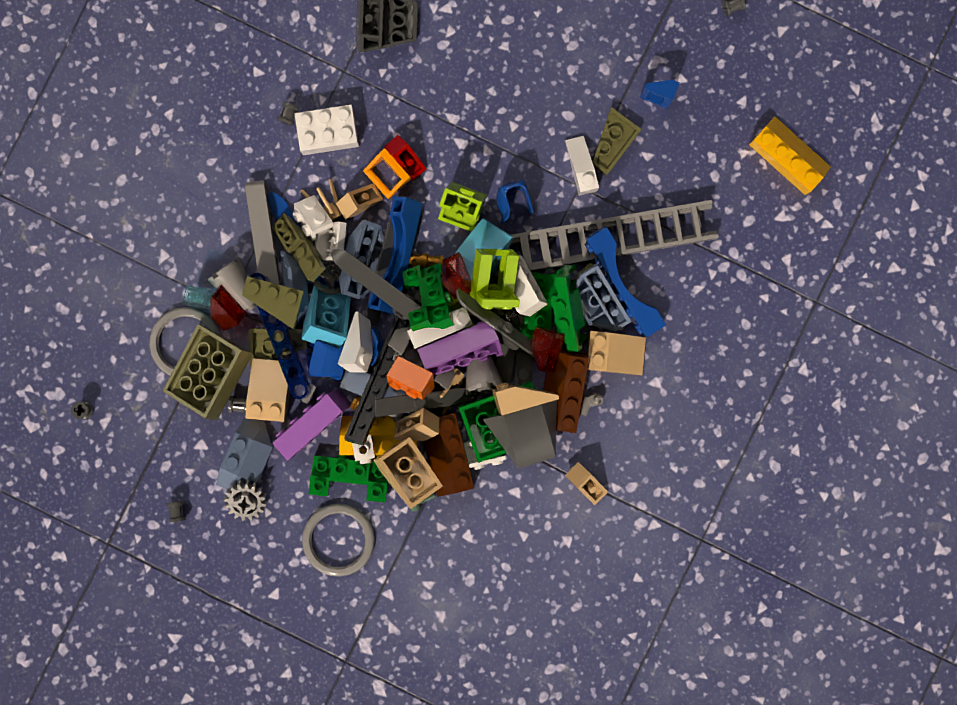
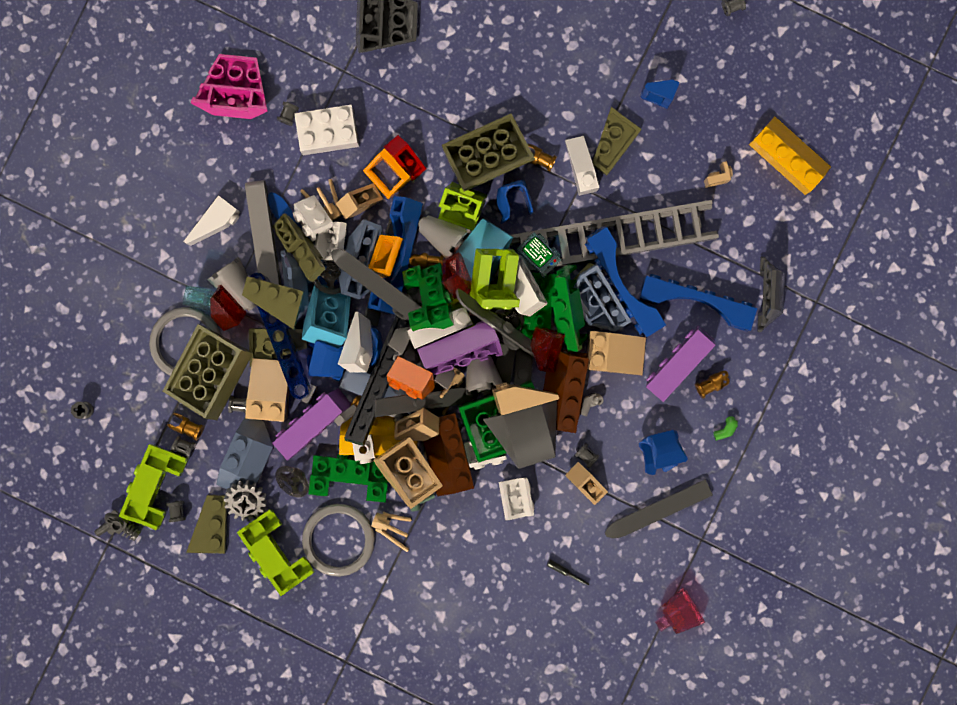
none -> dark grey piece [94,509,141,541]
none -> lime bracket [119,444,188,530]
none -> pearl gold piece [167,413,204,441]
none -> dark grey bush [171,435,196,459]
none -> white slope [183,196,240,246]
none -> olive wing [186,495,227,554]
none -> dark pink wedge [191,54,268,119]
none -> lime bracket [237,508,315,596]
none -> clear smoke piece [275,466,309,498]
none -> light grey tile [334,404,356,426]
none -> light orange tile [368,235,403,278]
none -> tan plant [371,512,412,552]
none -> light grey cone [418,215,472,263]
none -> olive slope [441,114,535,192]
none -> white bracket [499,477,534,520]
none -> brick [517,232,561,278]
none -> pearl gold piece [528,144,557,172]
none -> pearl dark grey piece [546,559,589,585]
none -> dark grey bush [575,443,600,468]
none -> dark grey piece [605,479,713,538]
none -> blue arch [638,274,758,332]
none -> blue piece [638,430,688,475]
none -> medium lavender wedge [646,325,716,402]
none -> clear pink torso [655,588,705,634]
none -> pearl gold piece [695,371,730,399]
none -> tan bracket [704,161,733,188]
none -> bright green arm [713,416,738,441]
none -> dark grey wedge [757,256,785,332]

